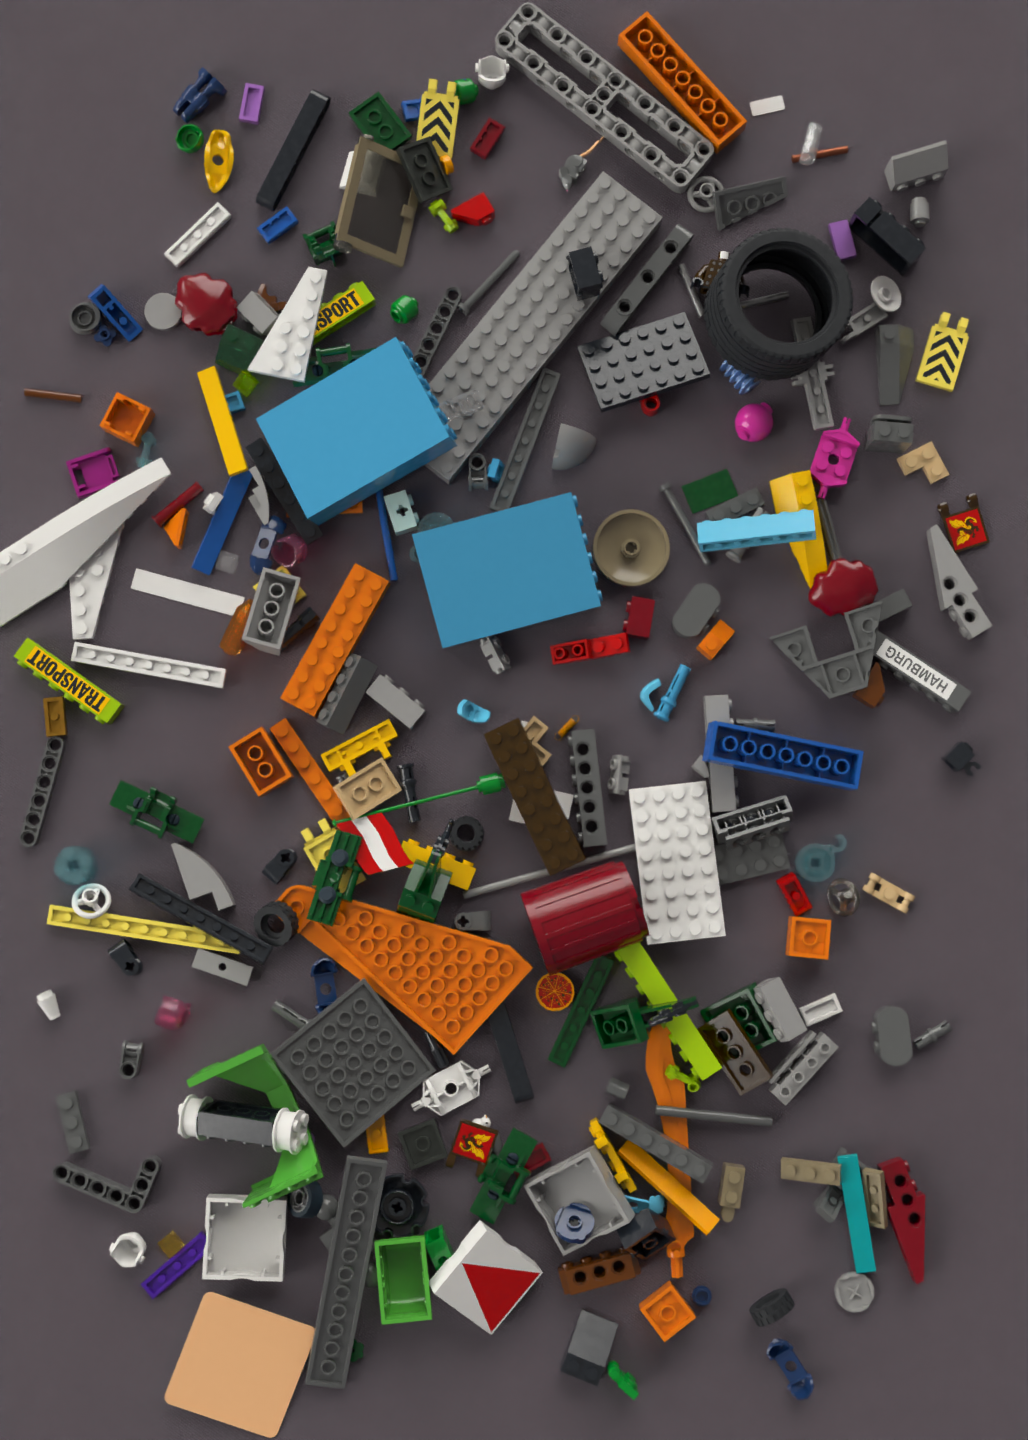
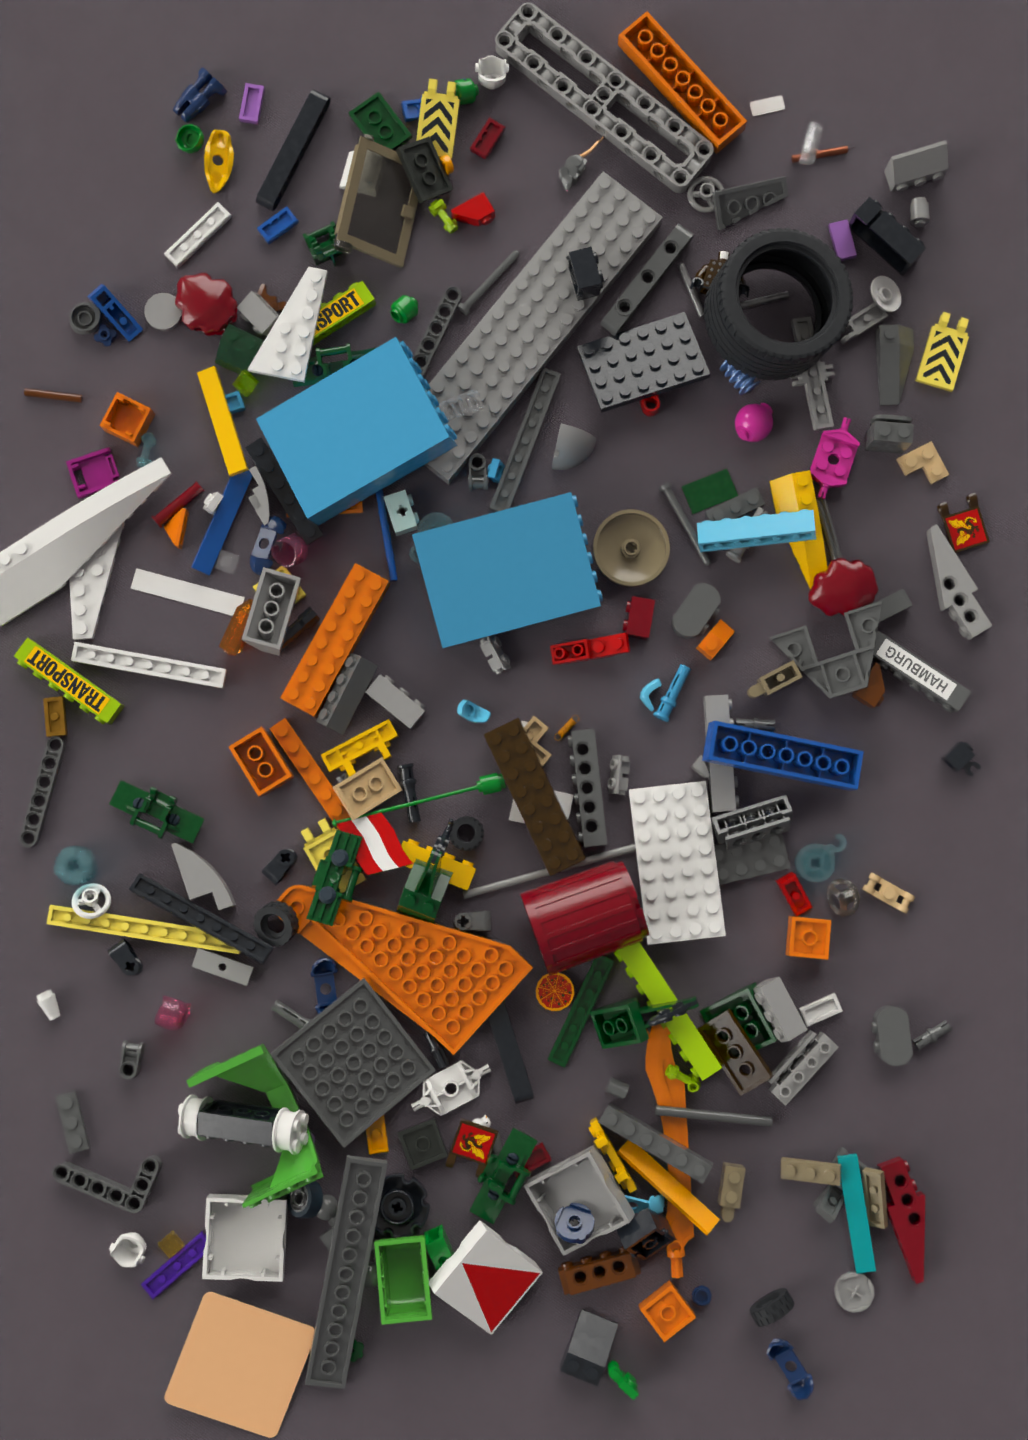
none -> dark tan brick [747,660,802,699]

